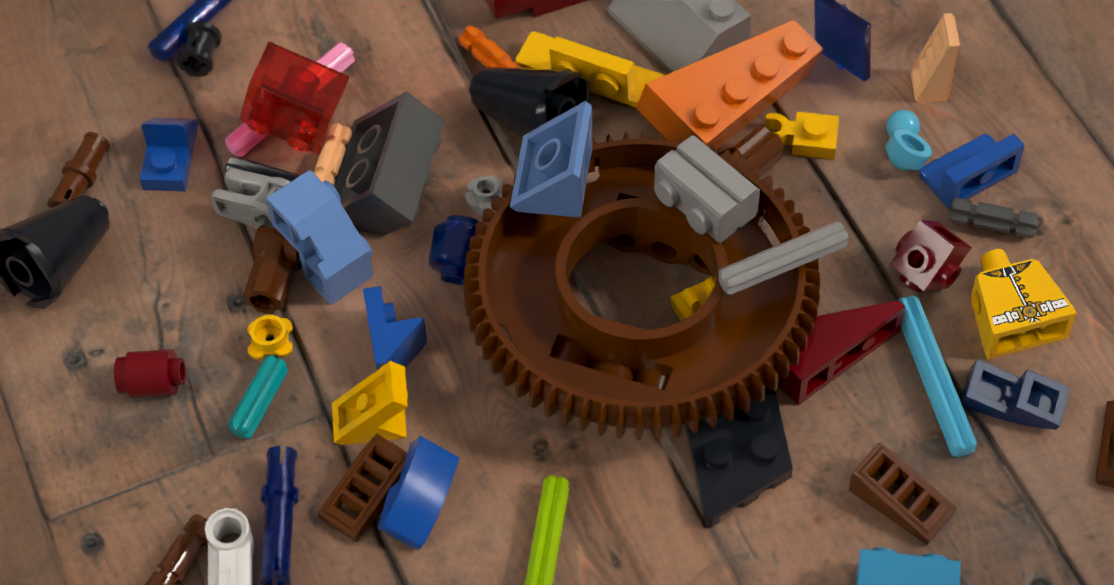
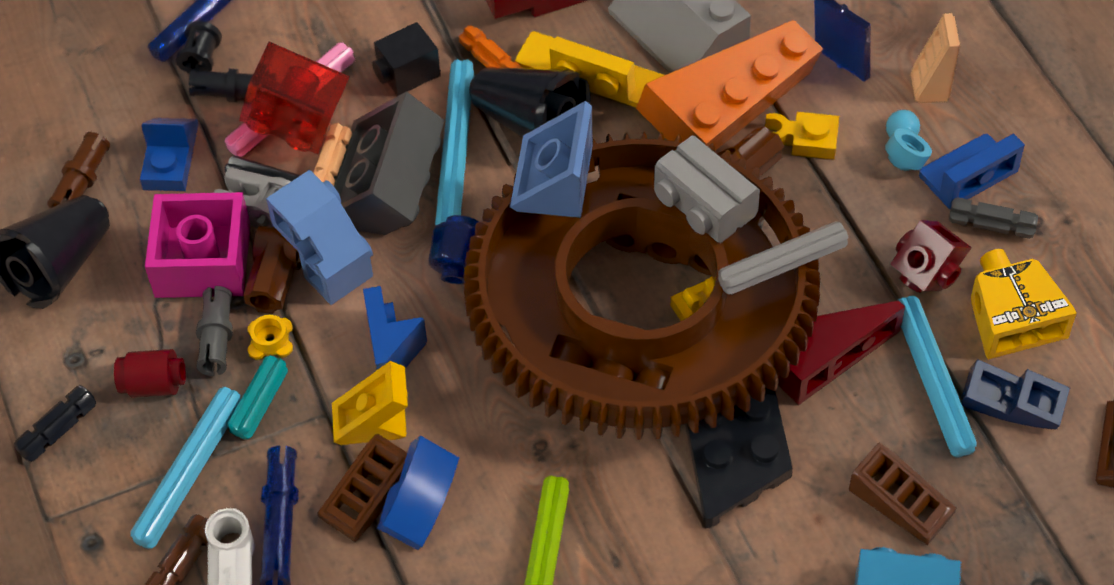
light grey plate [465,176,503,216] -> none
none -> black axle [14,385,96,462]
none -> medium azure axle [130,387,241,549]
none -> dark pink brick [145,192,251,298]
none -> black pin [189,68,277,102]
none -> dark grey pin [196,286,233,376]
none -> black brick [372,22,441,96]
none -> medium azure axle [435,59,474,236]

